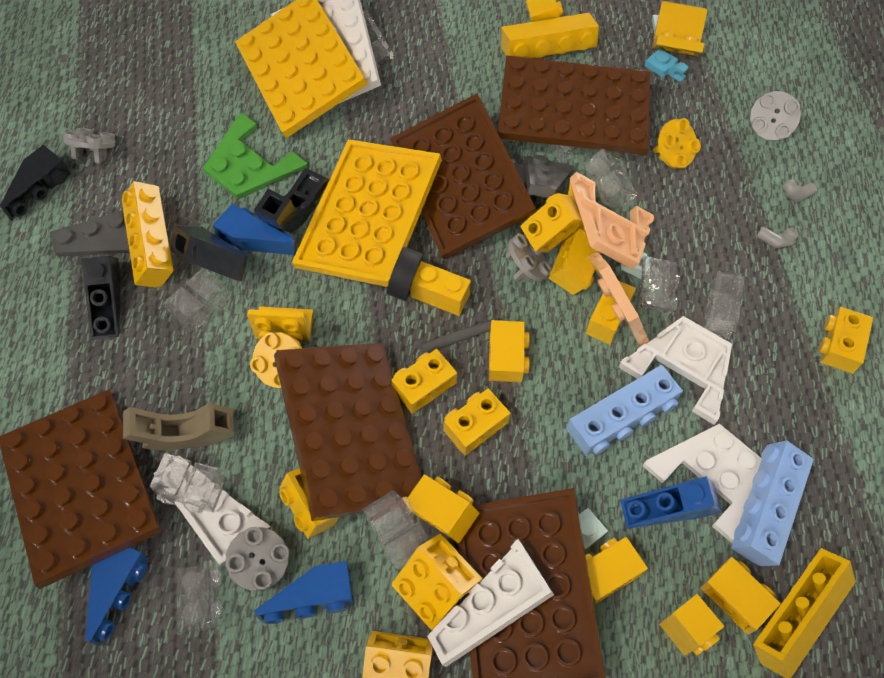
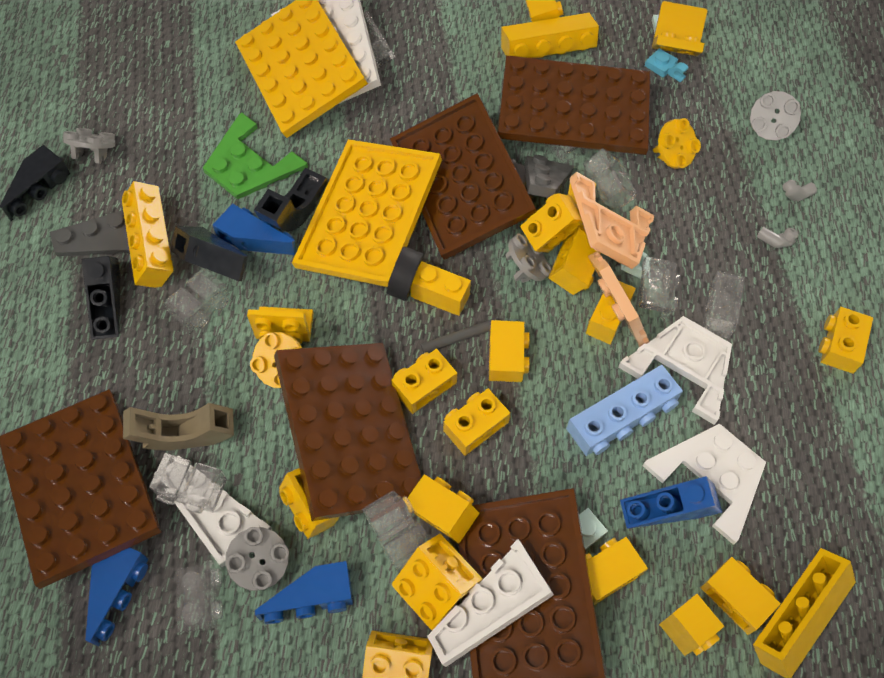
light blue brick [731,440,814,566] -> none

